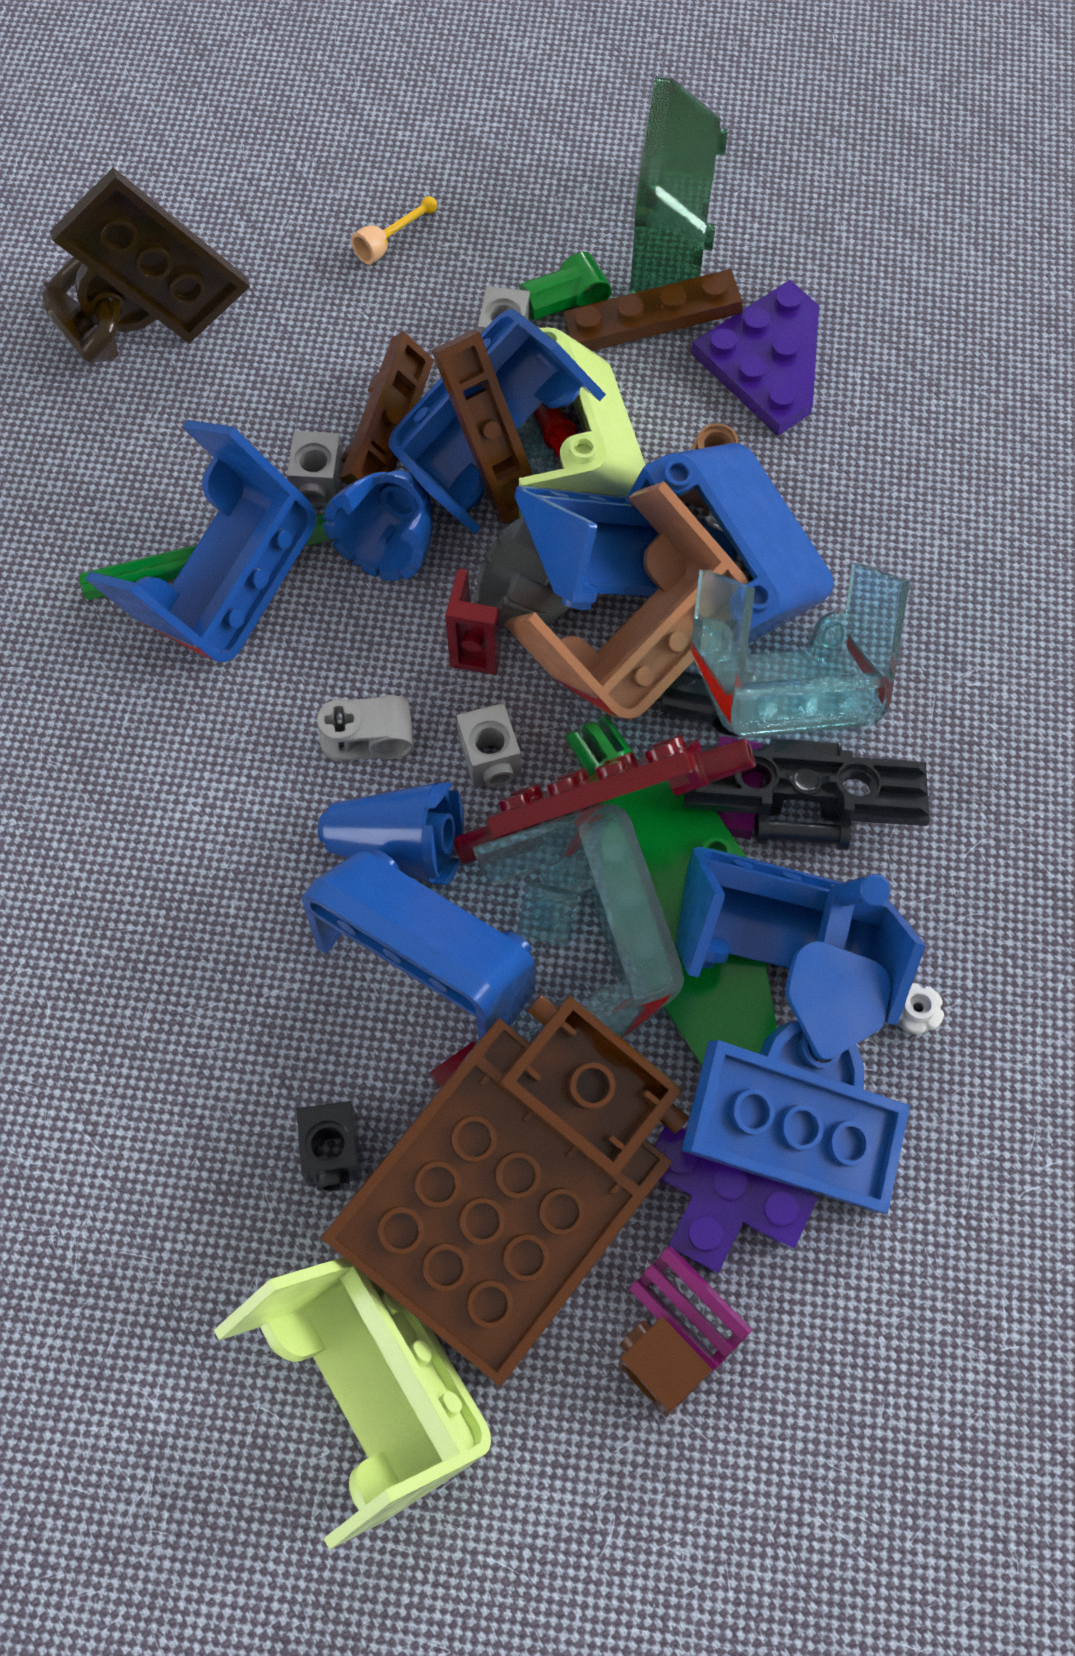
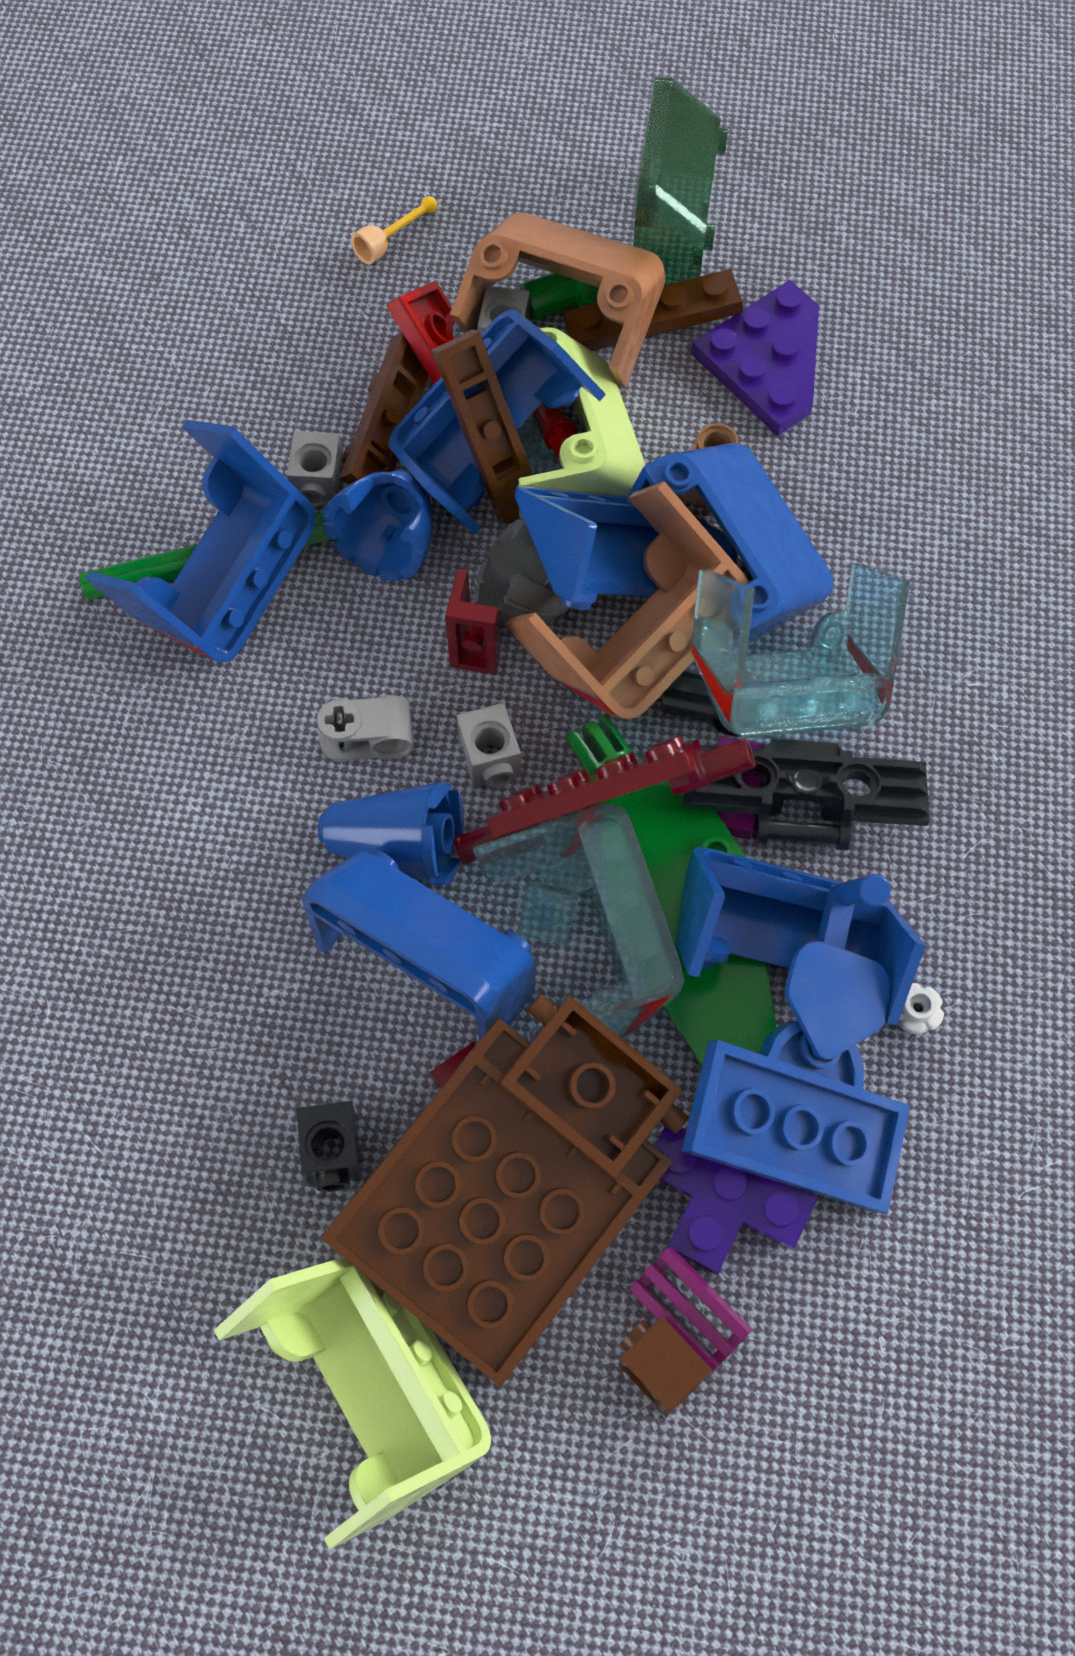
dark brown plate [42,167,250,363] -> none
none -> red tile [386,281,455,384]
none -> nougat windscreen [450,212,666,389]

